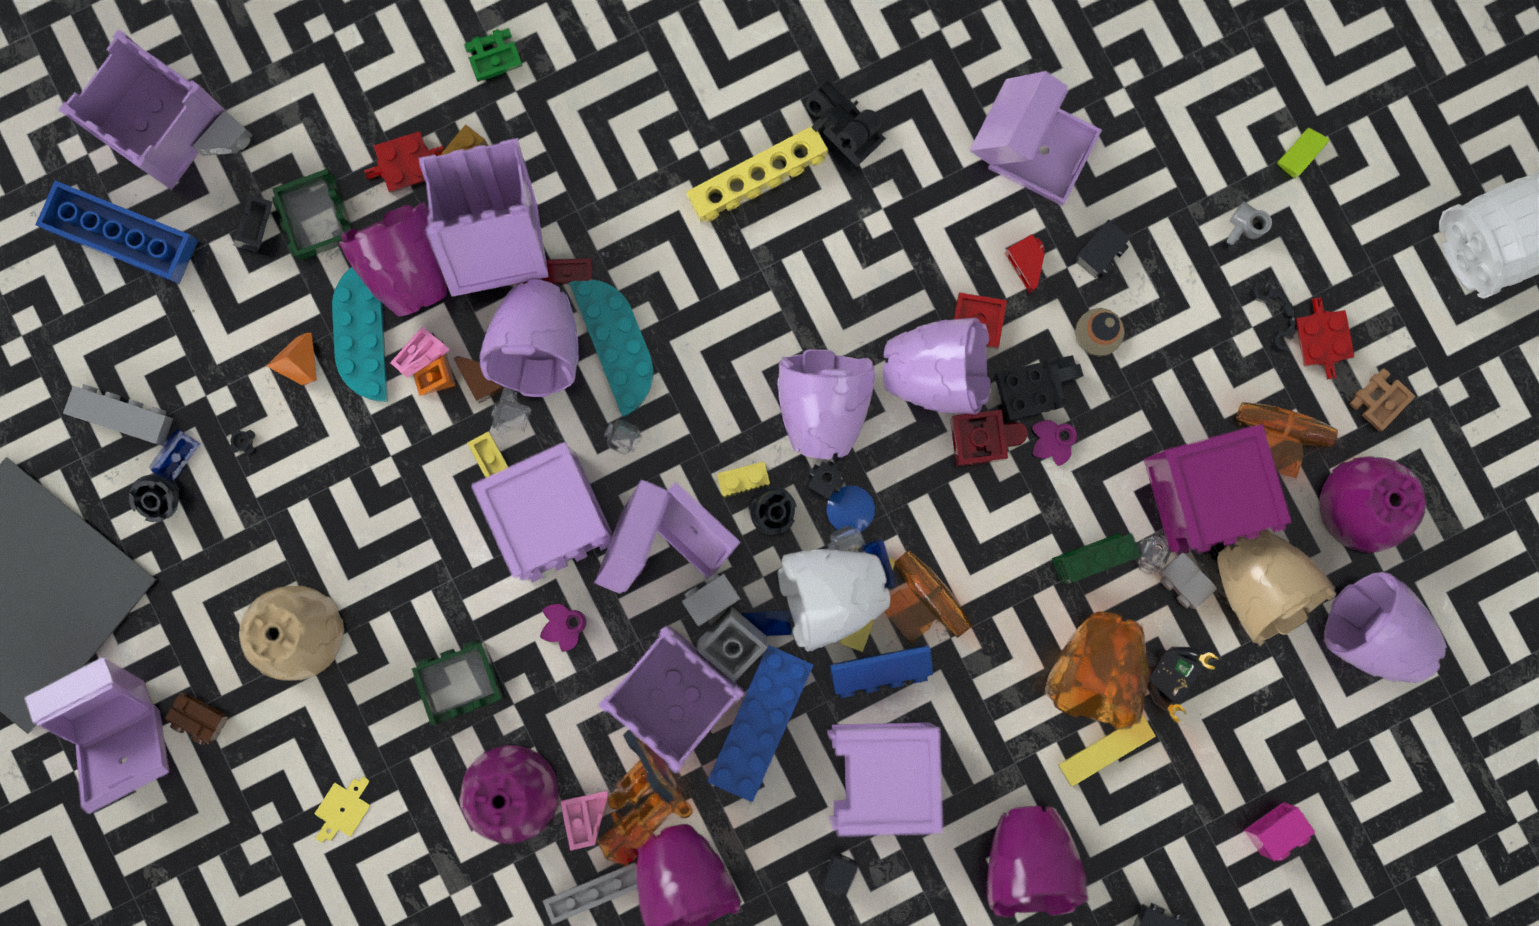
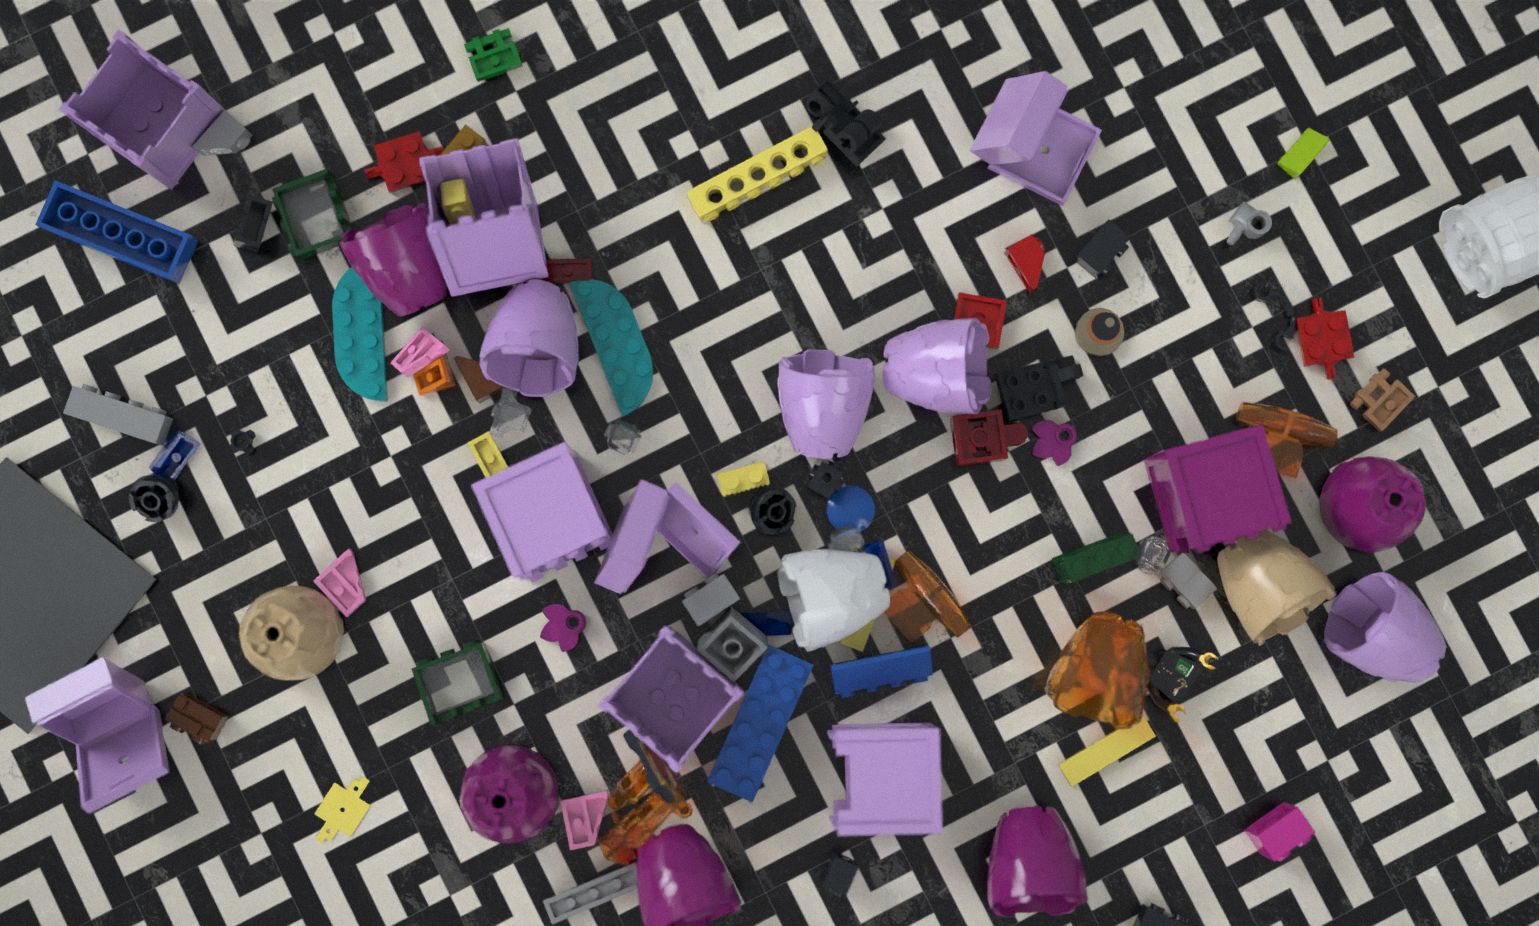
orange slope [266,333,317,385] -> none
none -> bright pink wing [314,549,366,617]
none -> light yellow brick [440,179,476,226]

